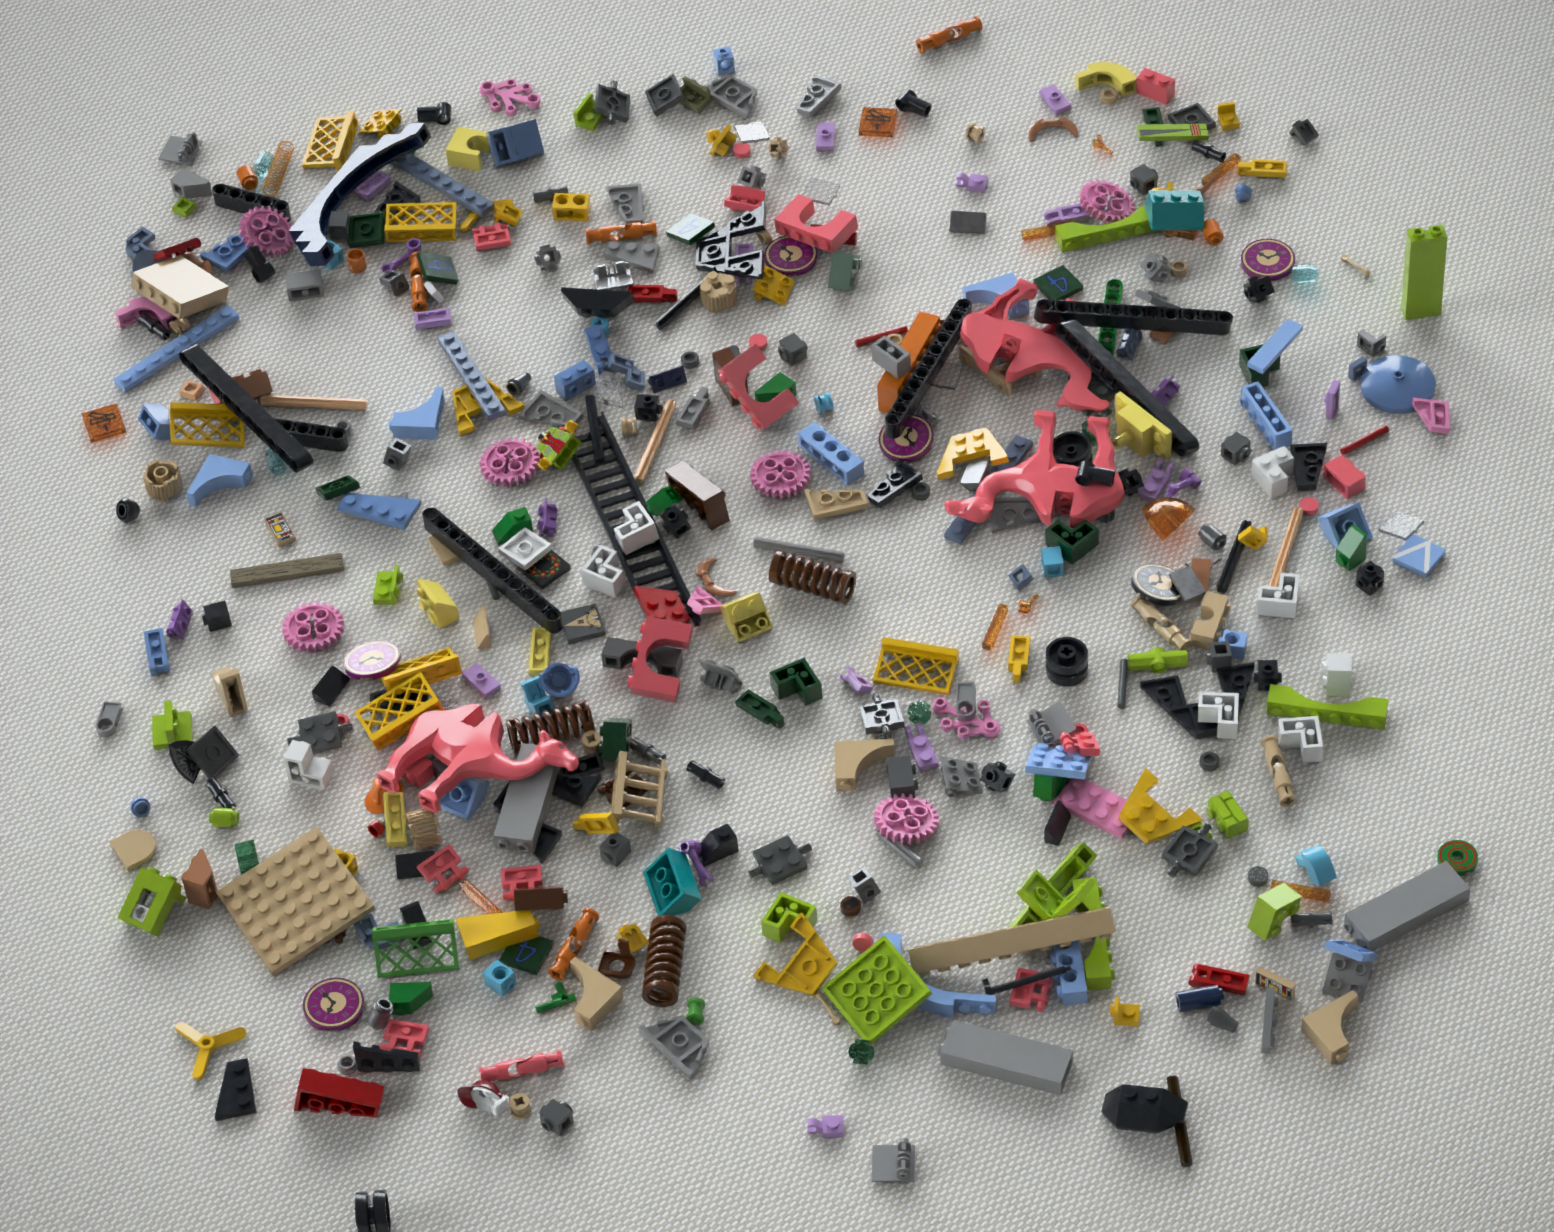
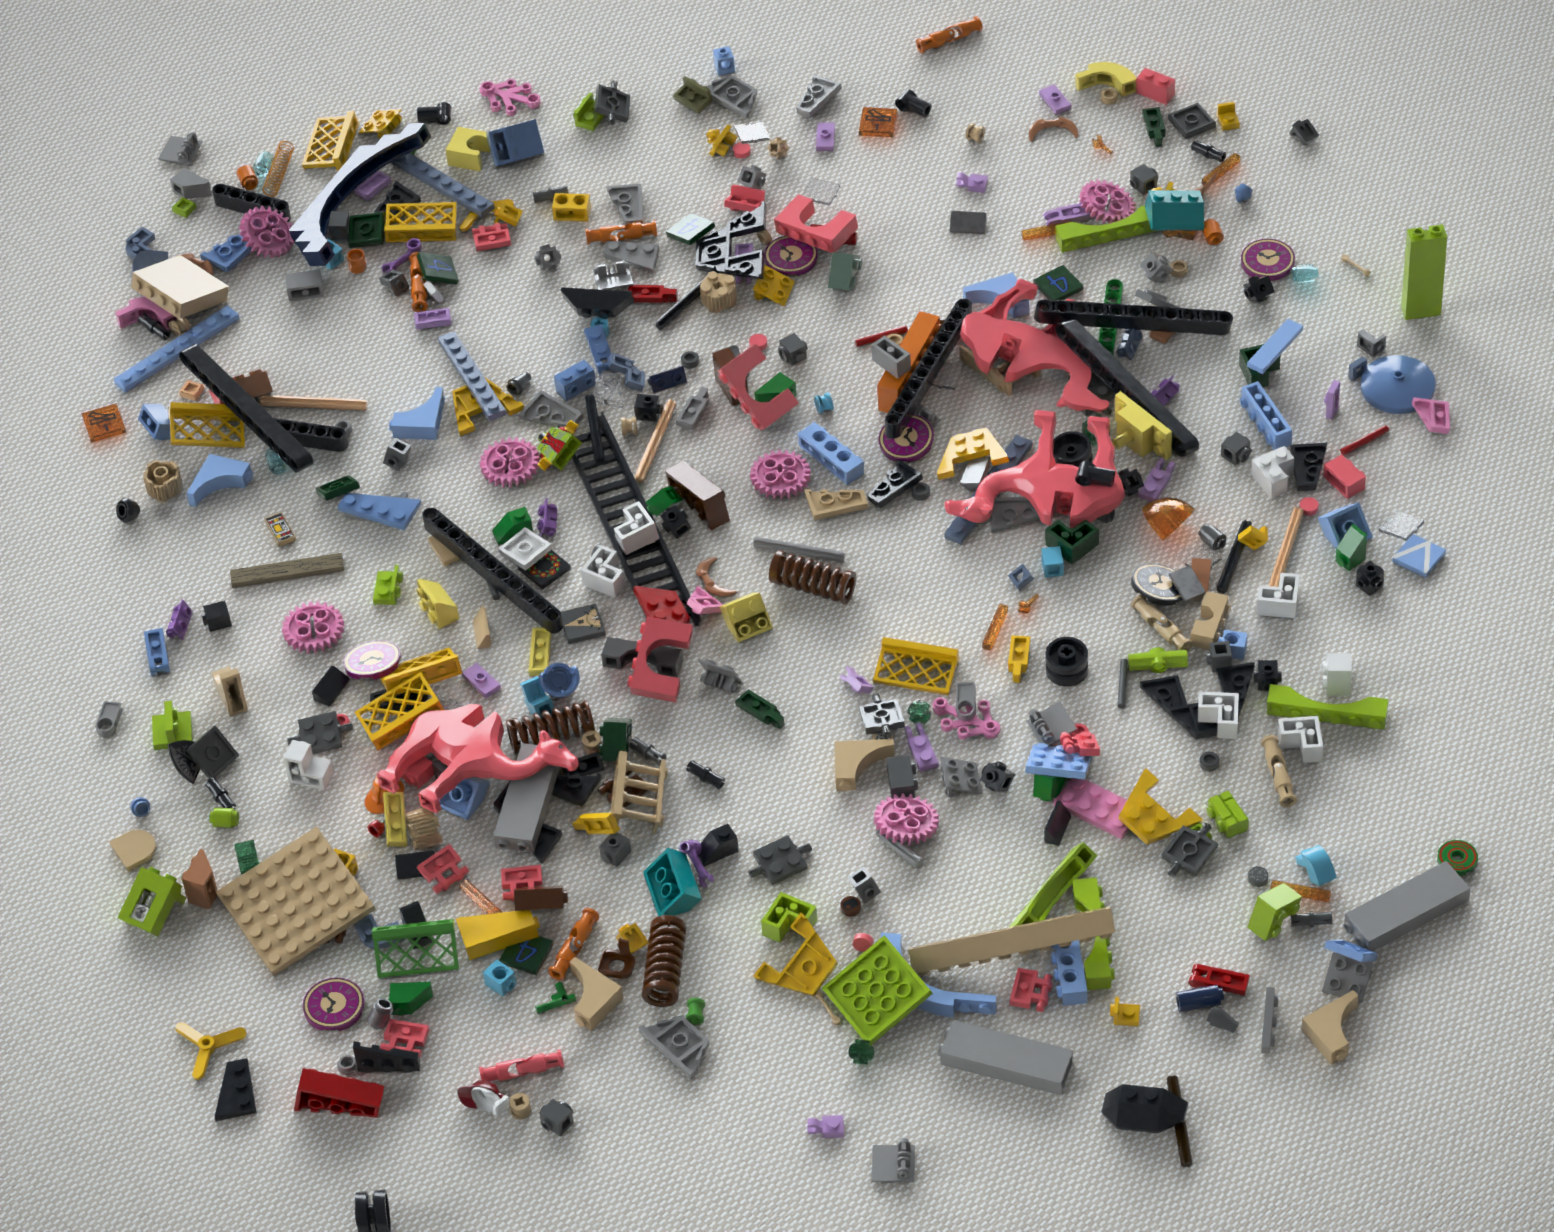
red plate [153,238,201,261] -> none
black piece [243,245,275,283] -> none
dark grey tile [645,74,686,116] -> none
dark green brick [769,658,823,706] -> none
black piece [982,965,1072,995] -> none
lime bracket [1016,869,1096,920] -> none
lime tile [1137,124,1209,141] -> none
medium lavender brick [1165,468,1202,498] -> none
yellow hinge [1237,159,1287,178] -> none
tile [1255,967,1296,1001] -> none

